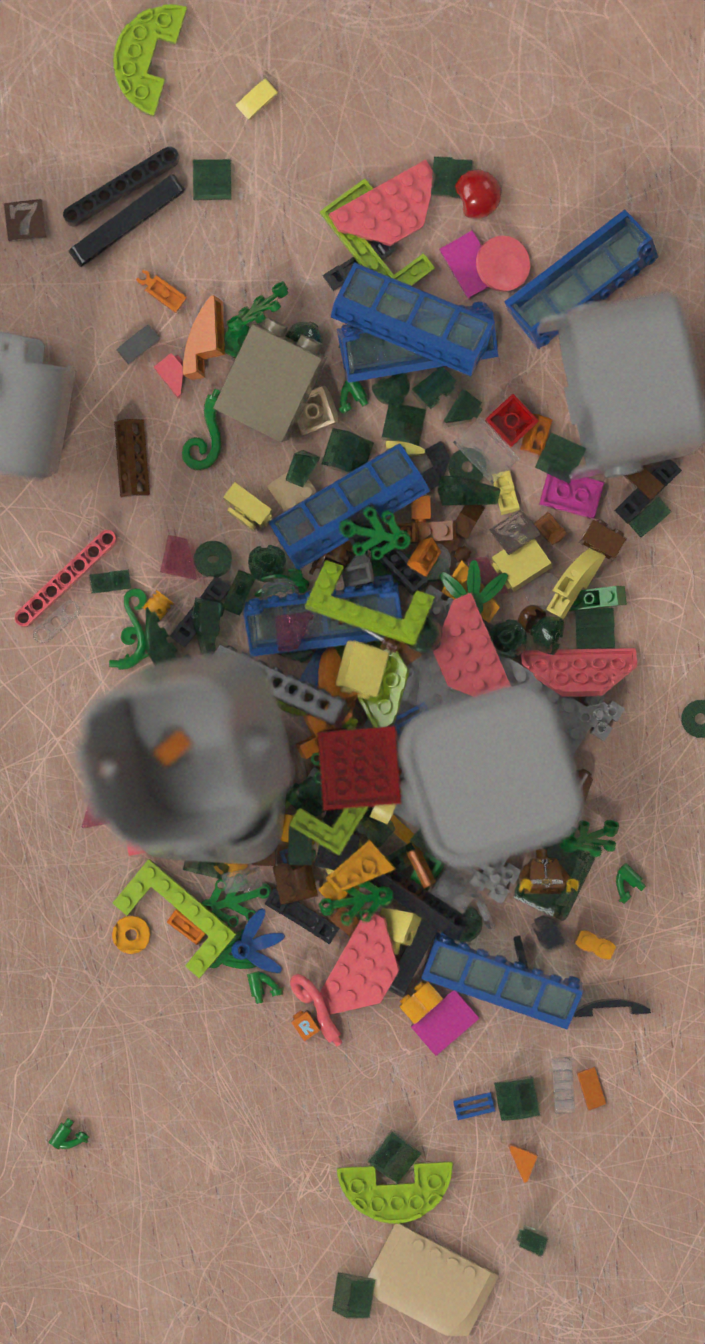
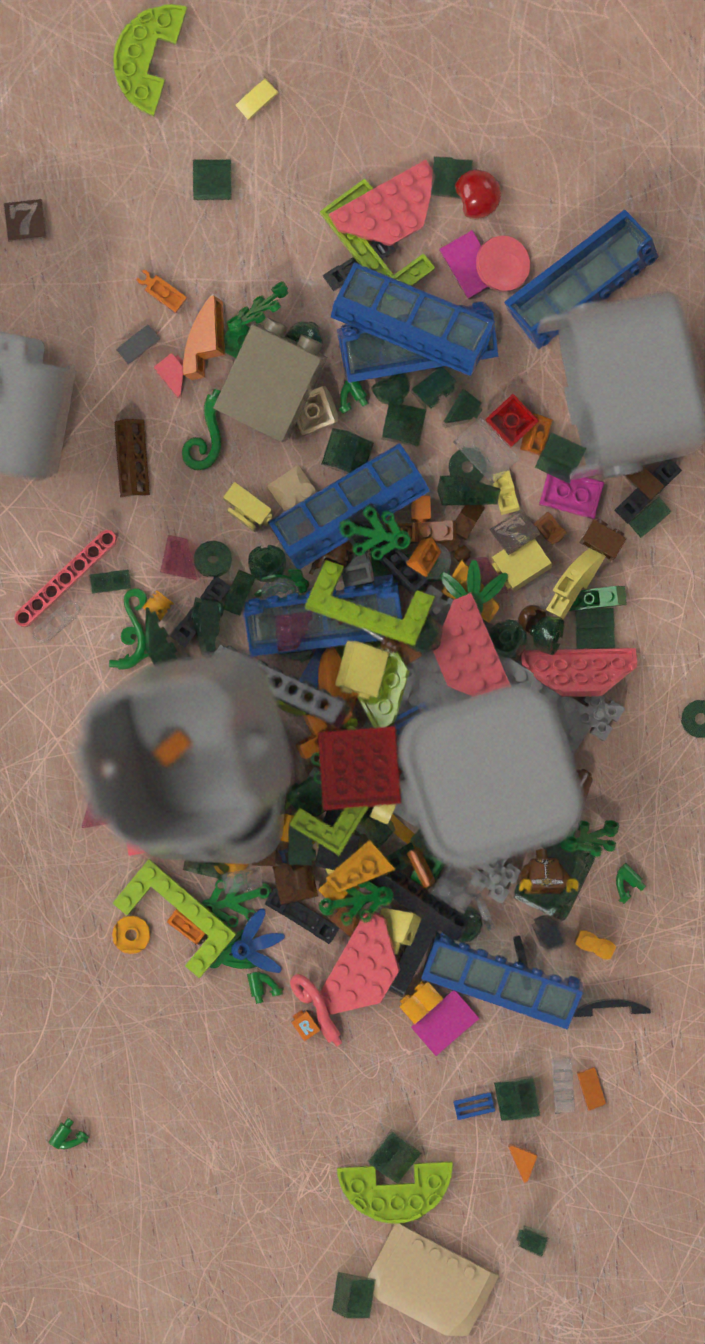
black beam [63,146,179,226] -> none
black beam [68,174,186,267] -> none
clear green slope [286,450,320,488] -> none
light yellow slope [385,441,425,457] -> none
black tile [420,441,450,490] -> none

